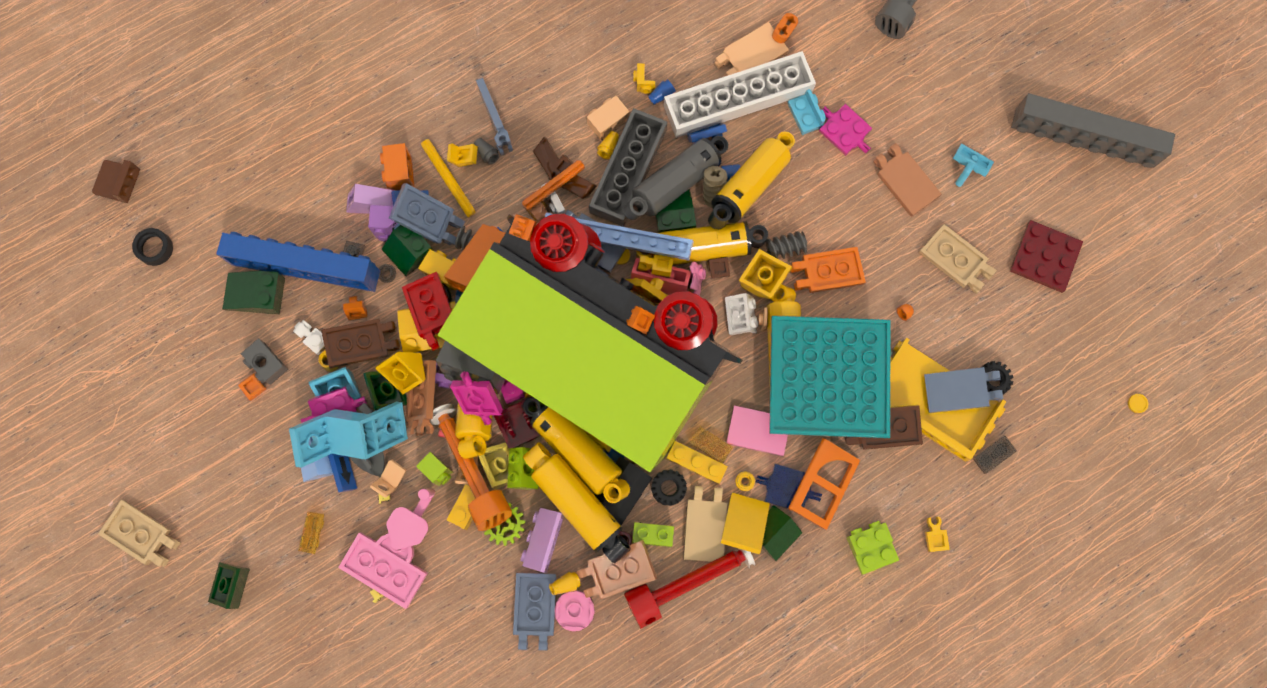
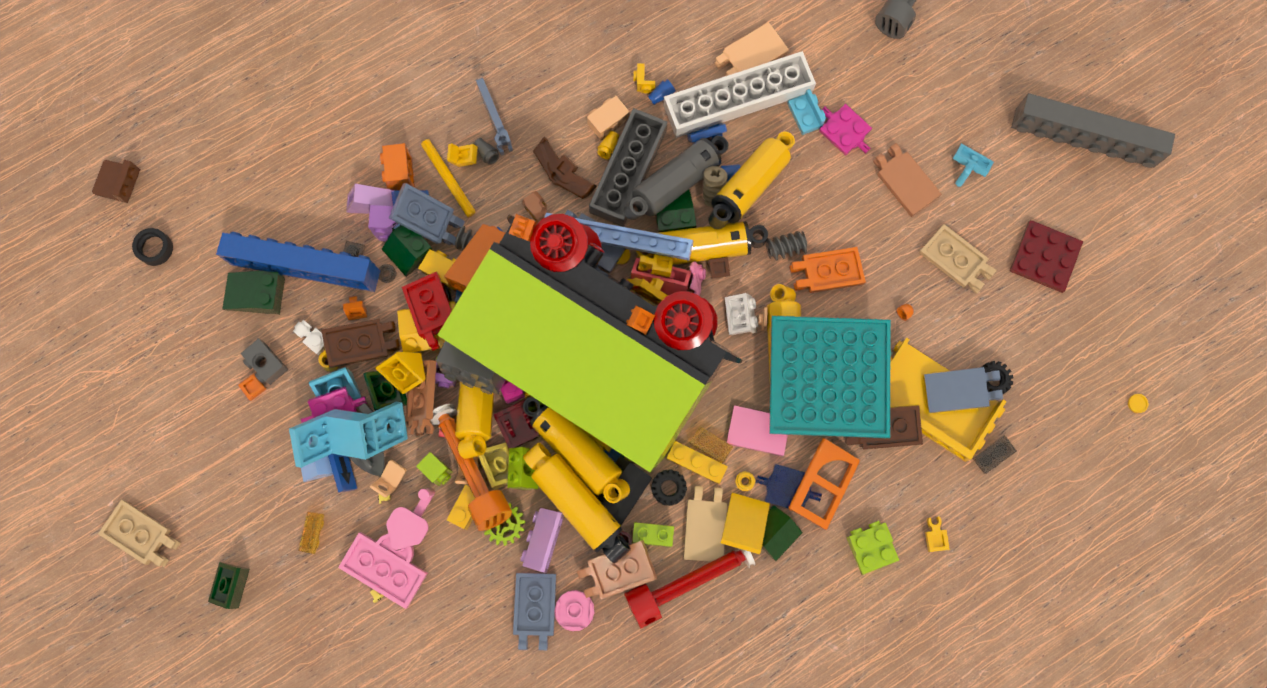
dark pink plate [450,371,503,425] -> none
orange axle [522,160,585,210] -> none
white plate [541,183,565,214] -> none
yellow cone [549,572,580,595] -> none
yellow slope [739,249,792,300] -> none
orange beam [772,13,798,43] -> none

